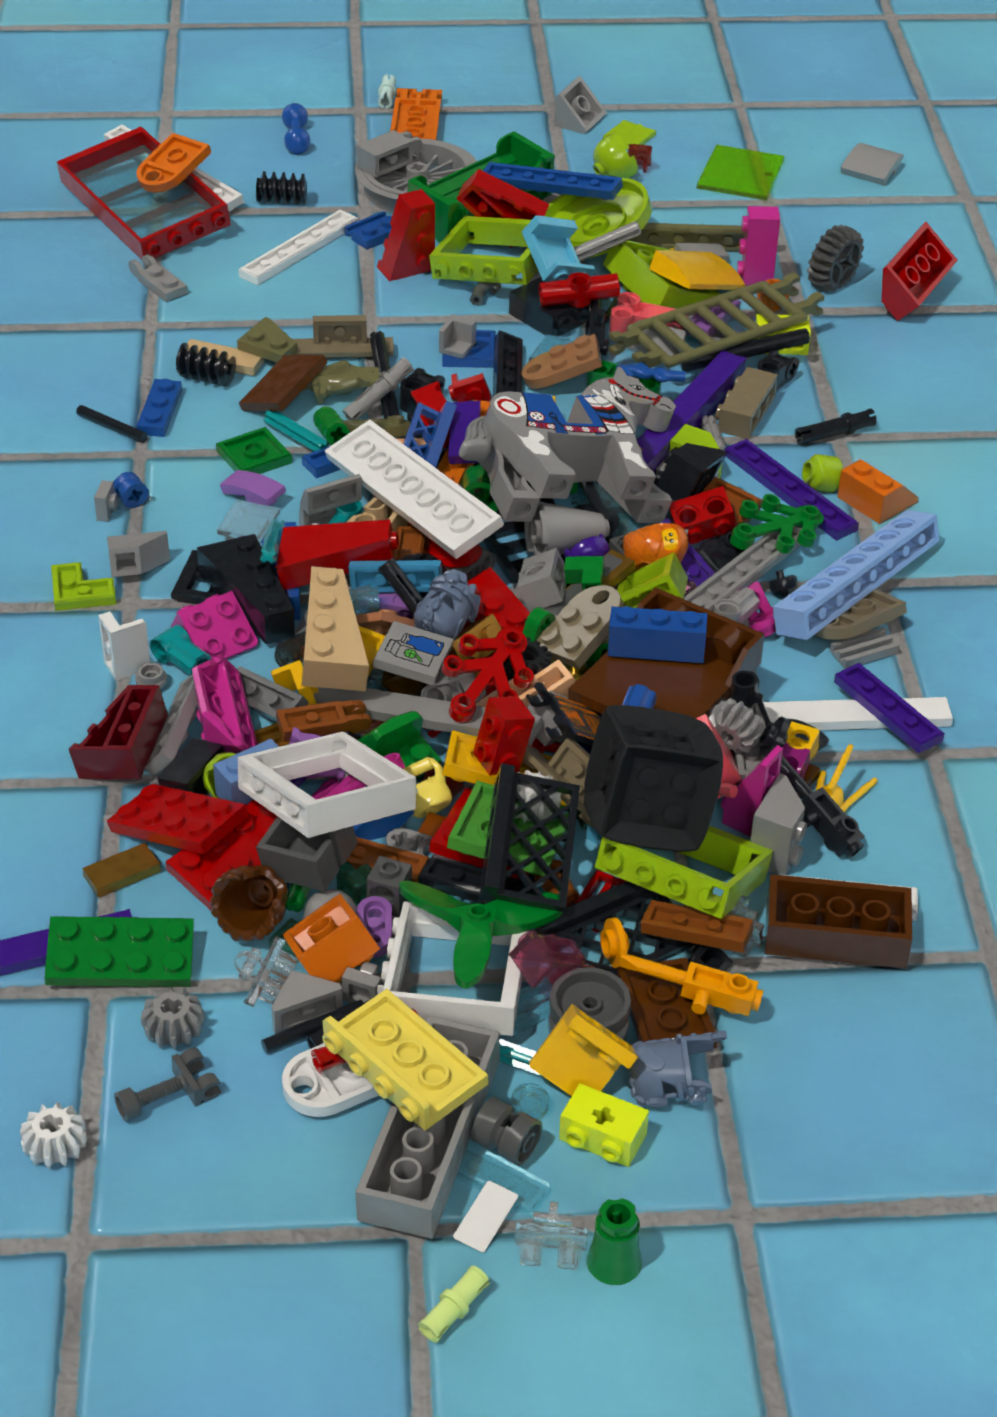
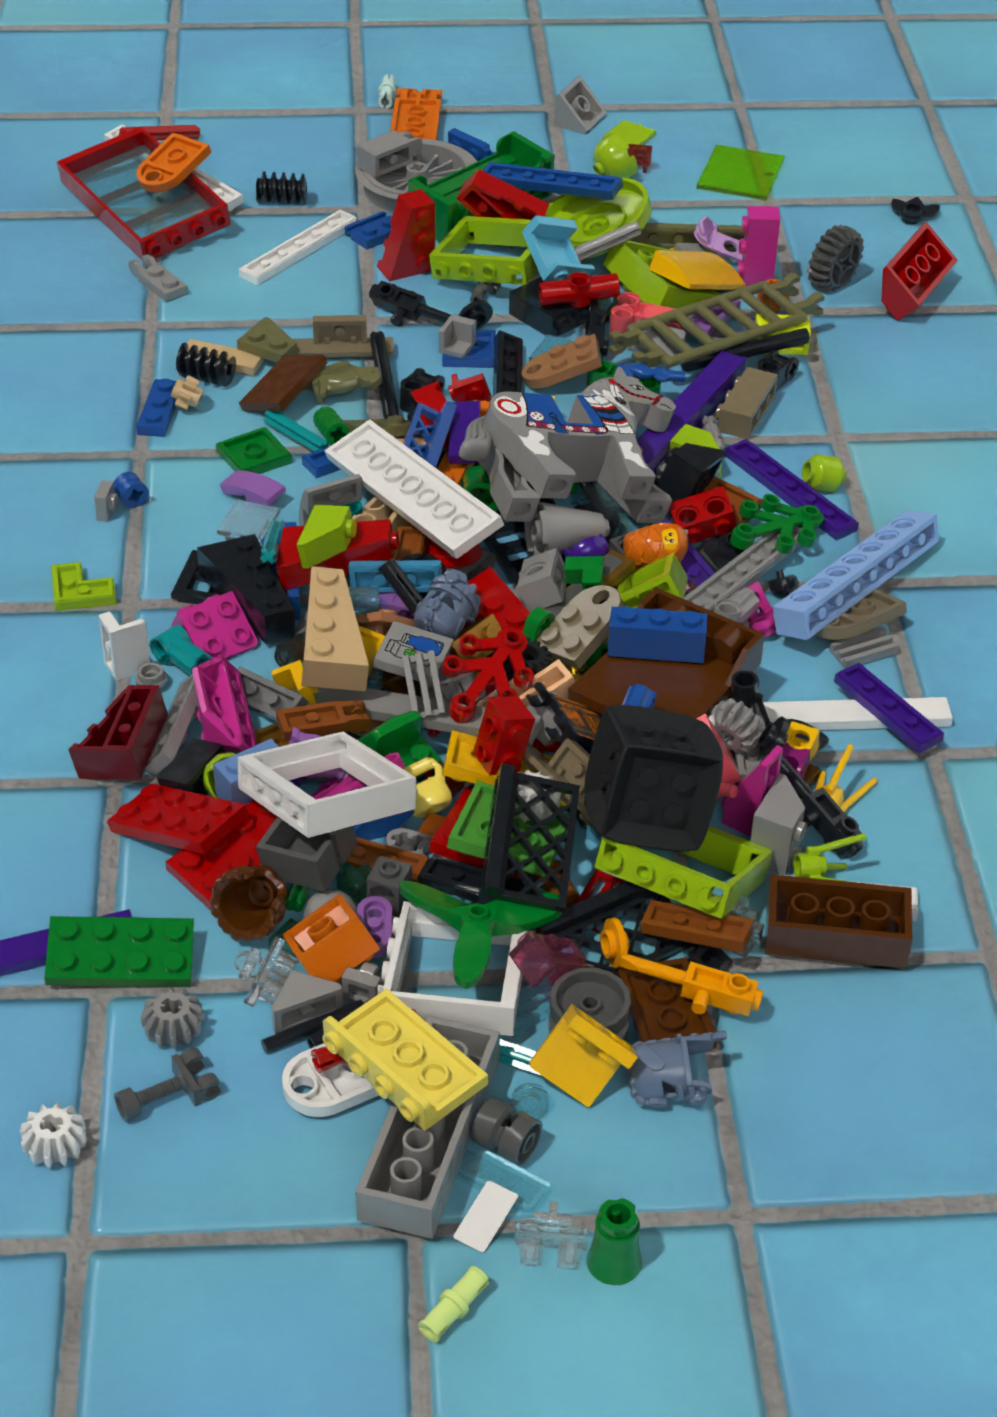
black bar [76,405,148,443] -> none
pearl gold tile [82,843,161,898] -> none
light grey slope [107,531,170,577] -> none
blue piece [282,103,310,154] -> none
light grey pin [342,357,414,420] -> none
neon yellow brick [559,1083,649,1167] -> none
black pin [795,408,877,445] -> none
orange slope [837,459,919,524] -> none
light grey slope [841,143,904,186] -> none
none -> red axle [118,125,201,140]
none -> tan gear [170,375,204,411]
none -> lime slope [297,505,357,568]
none -> black piece [369,280,493,330]
none -> light grey tile [402,650,446,719]
none -> blue hinge [448,128,495,161]
none -> lavender piece [694,216,742,262]
none -> lime plant [793,834,867,882]
none -> black plate [891,197,940,224]

